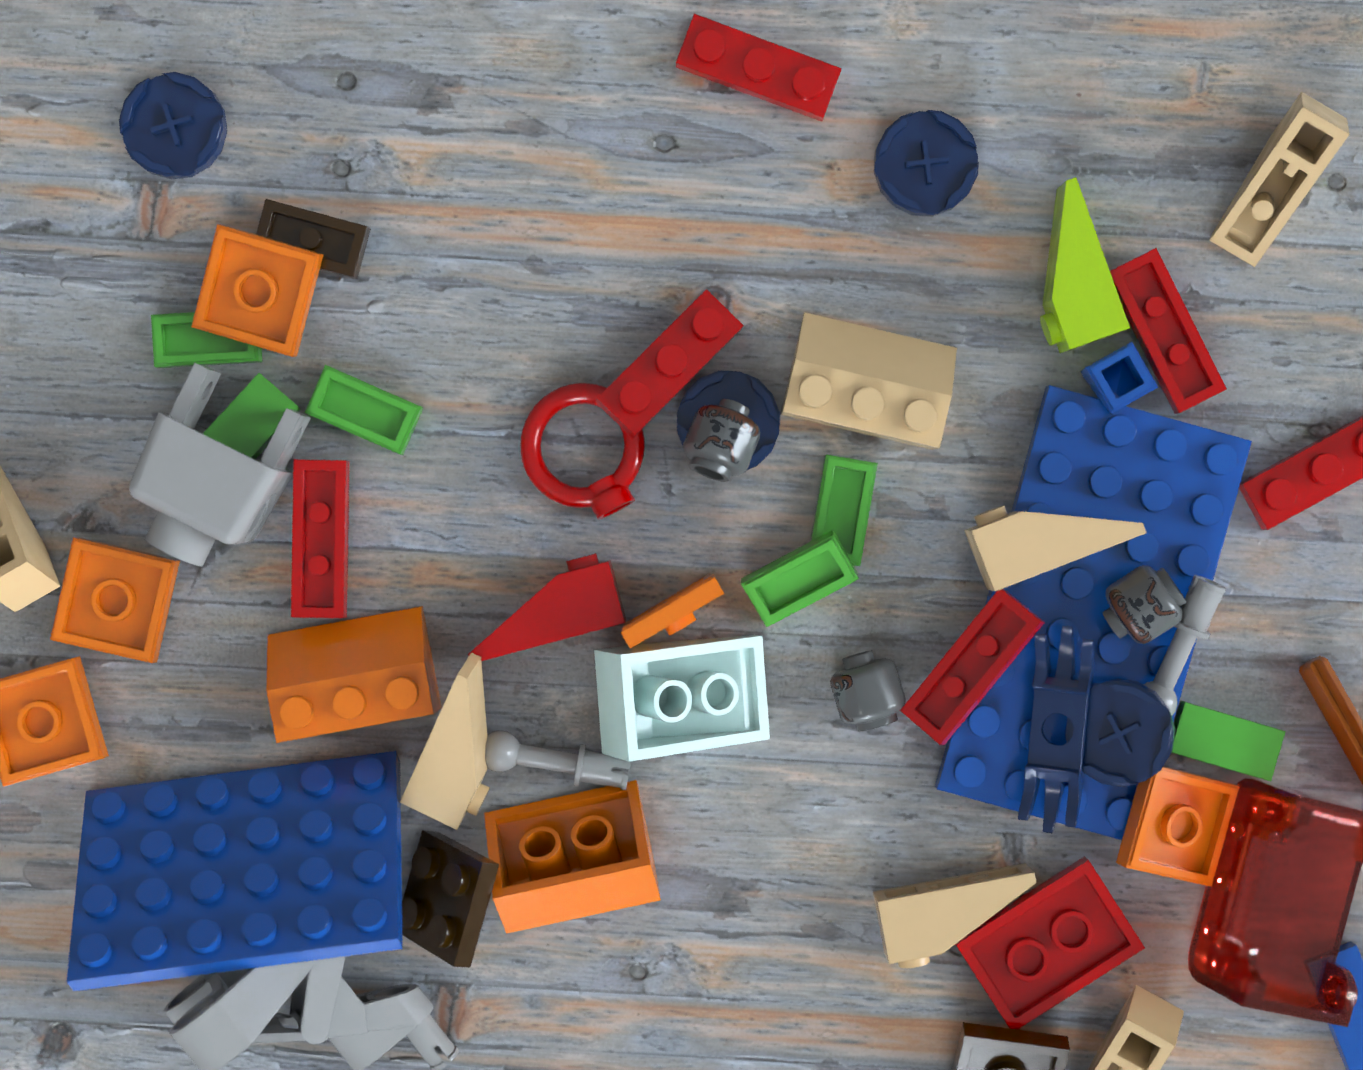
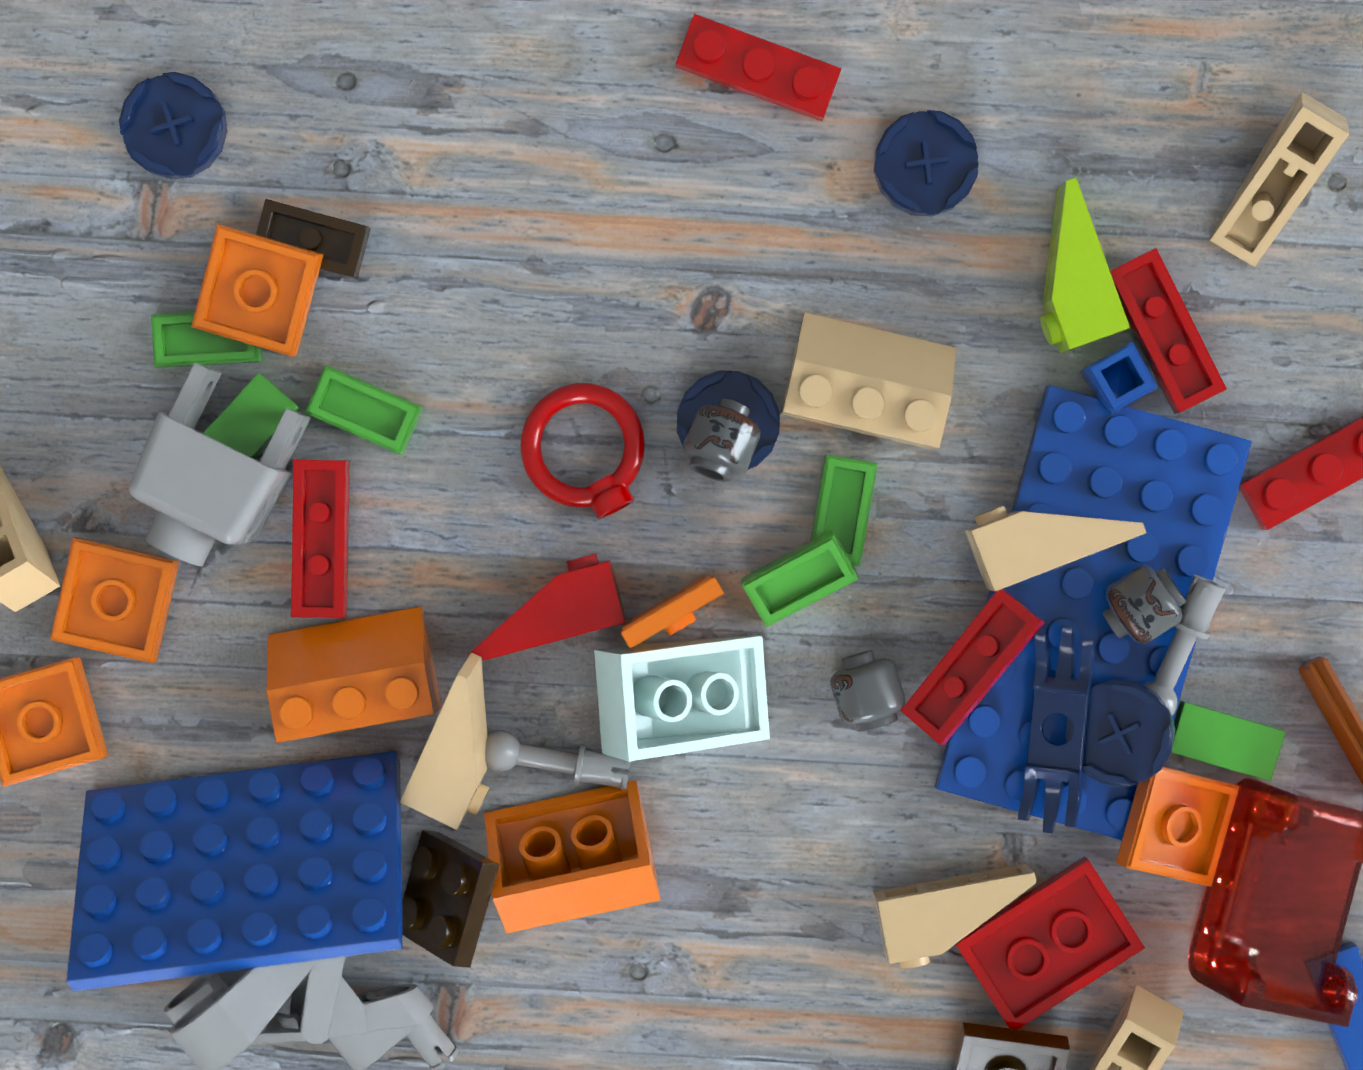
red plate [595,289,744,439] -> none

